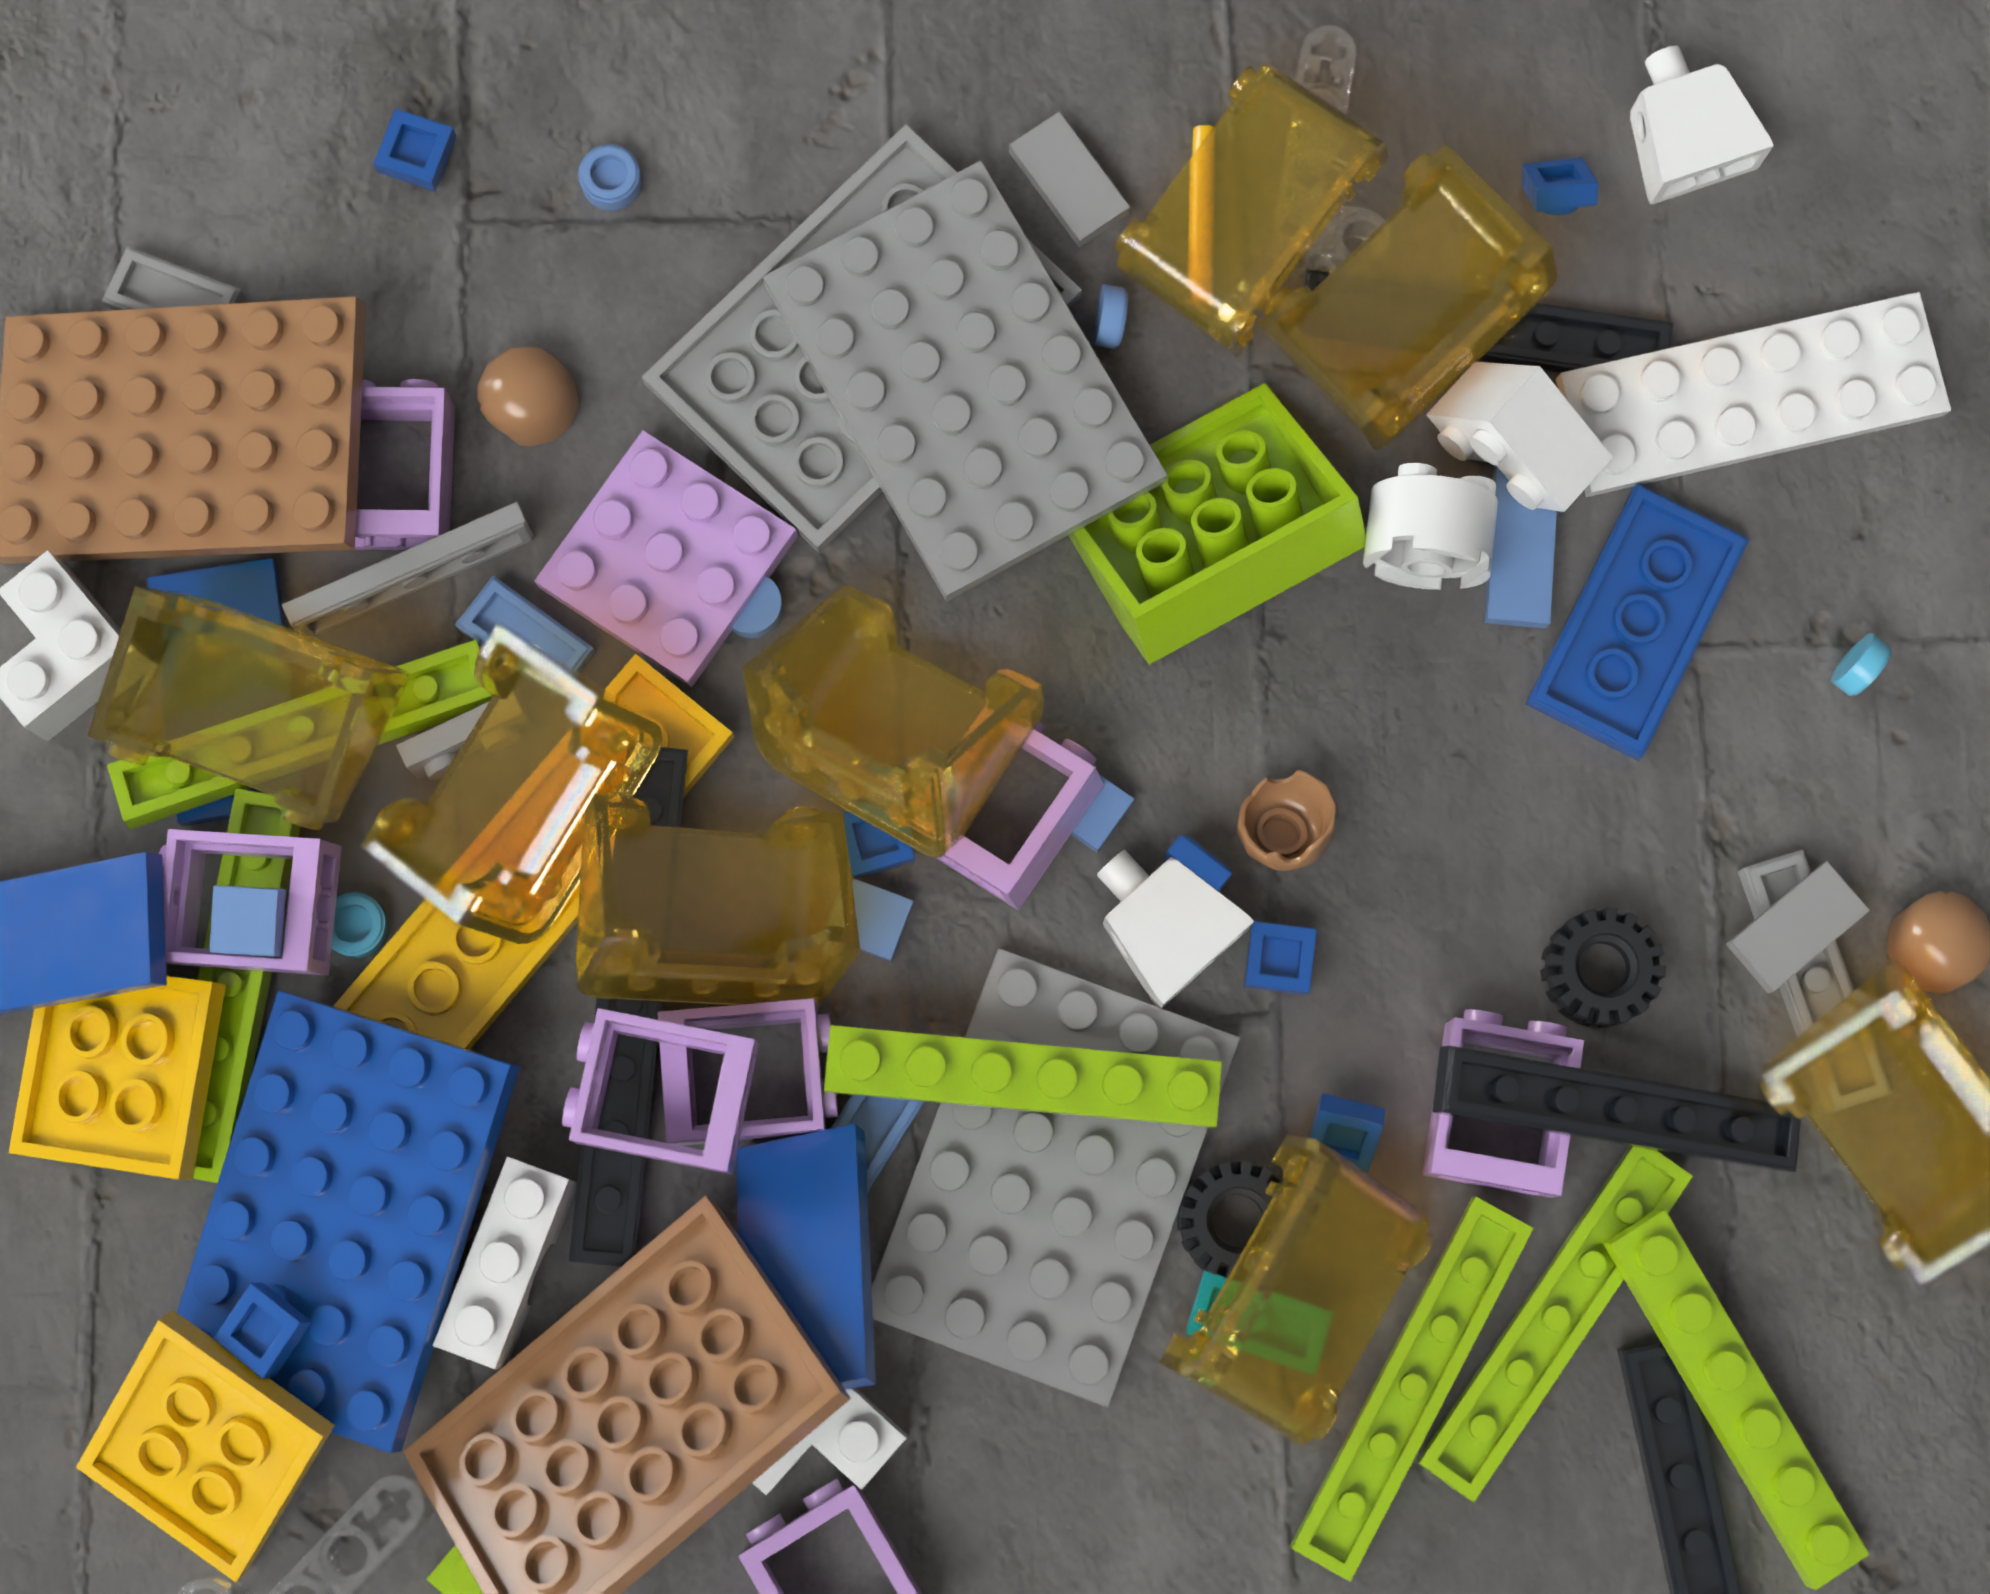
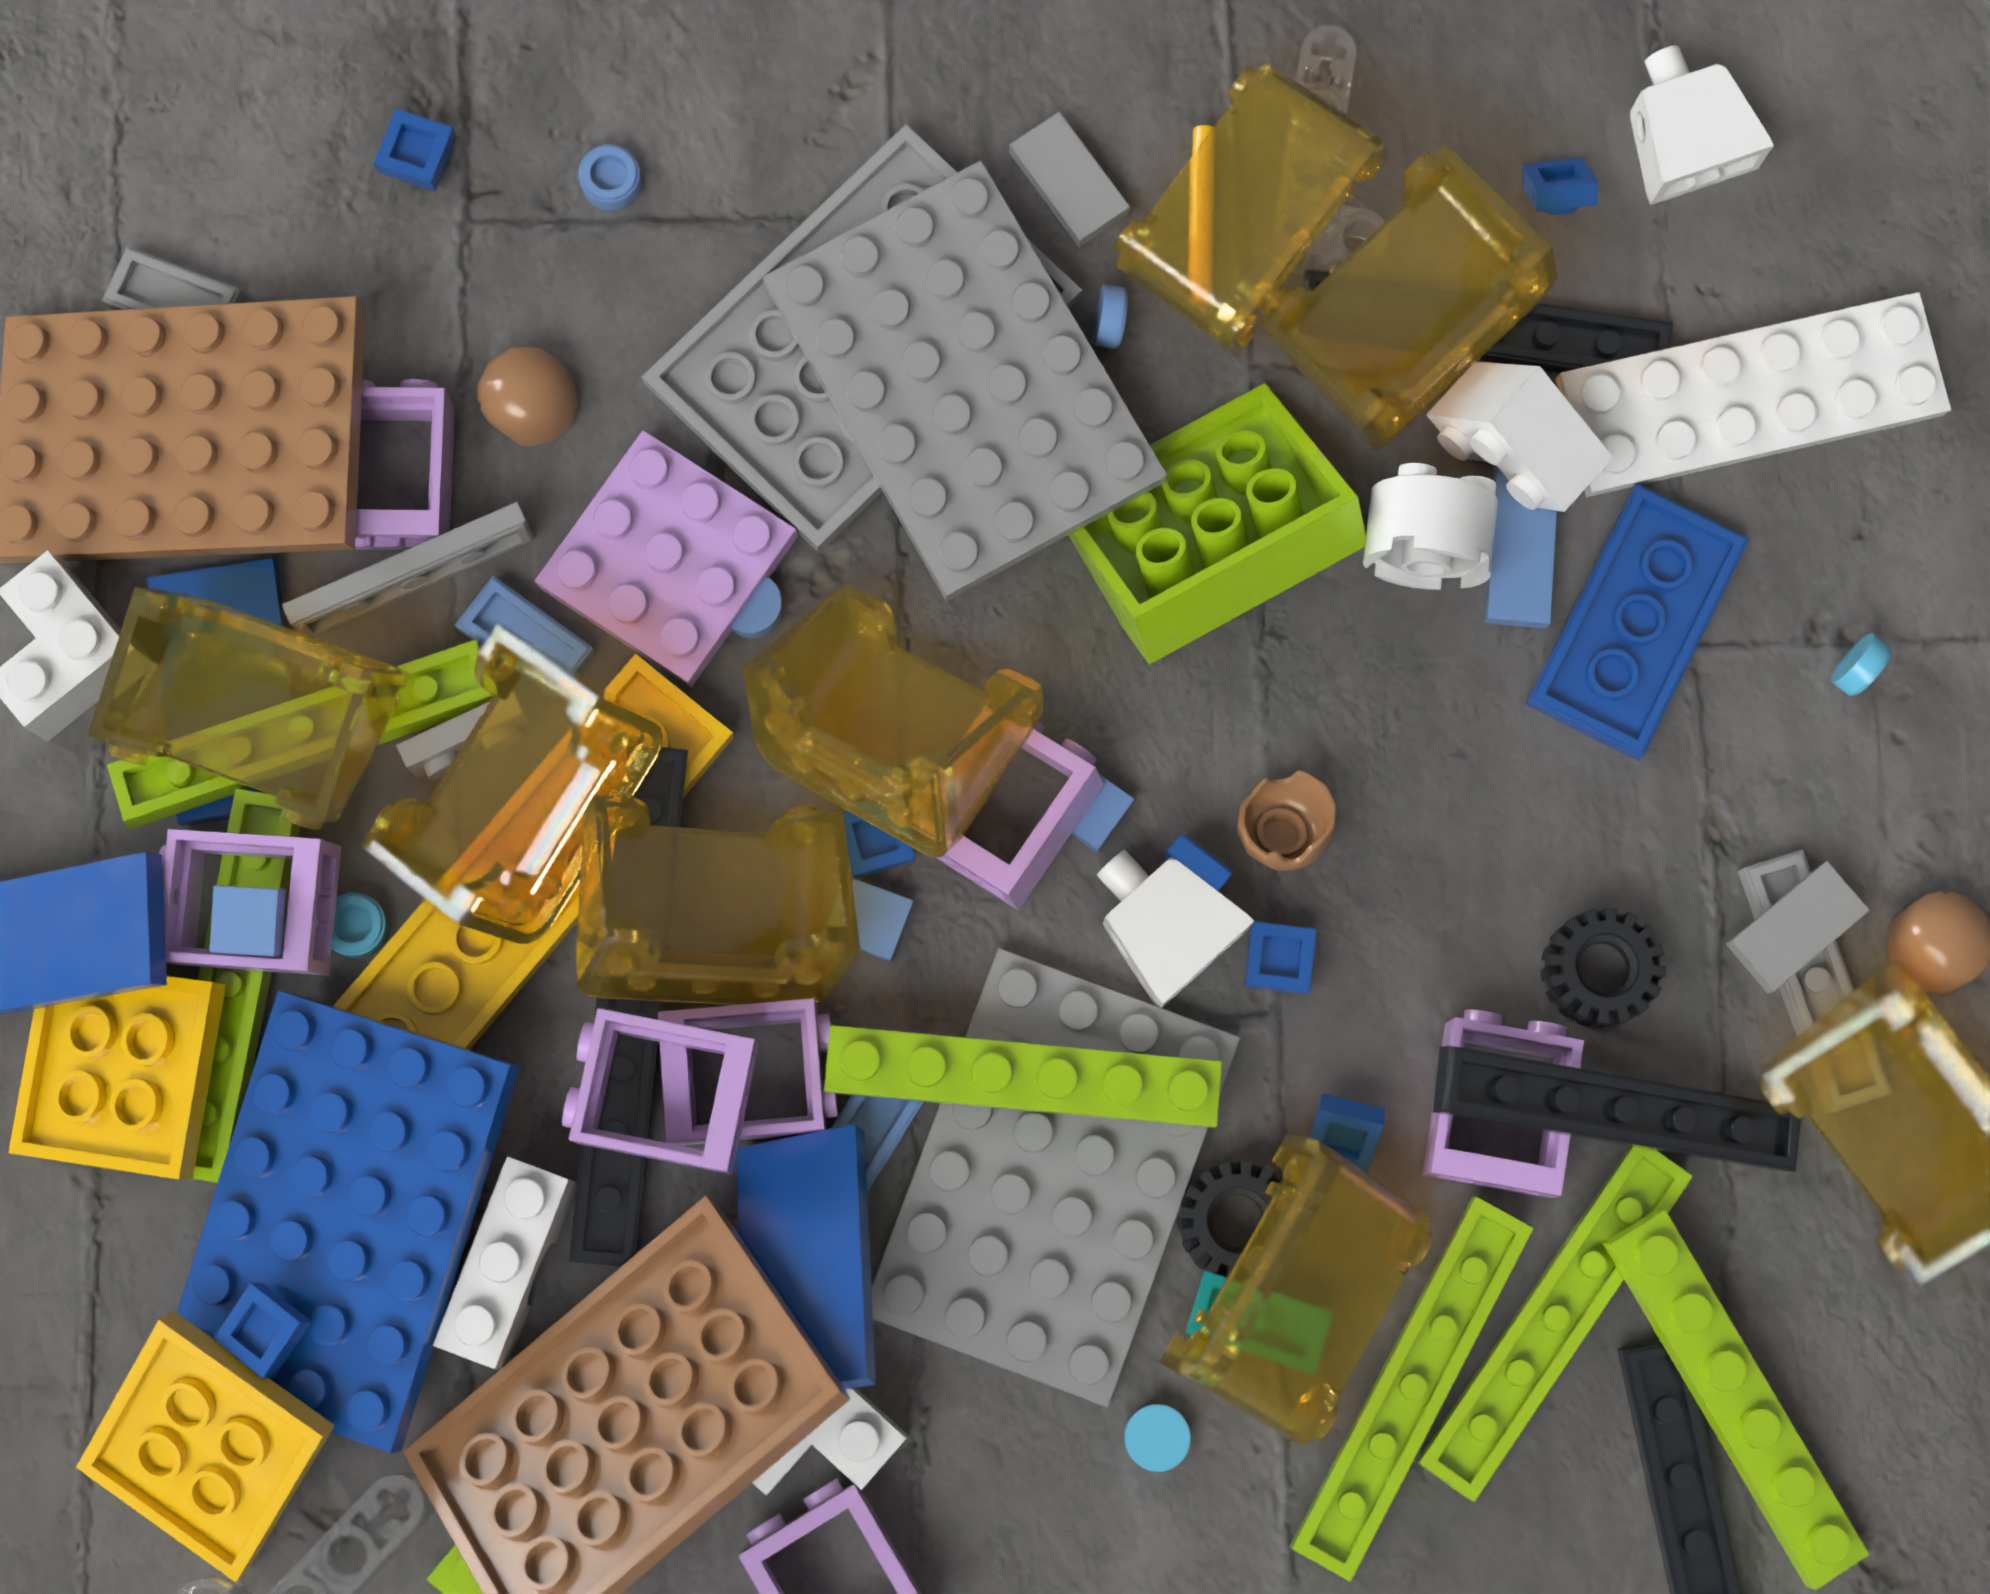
none -> medium azure tile [1124,1404,1190,1472]

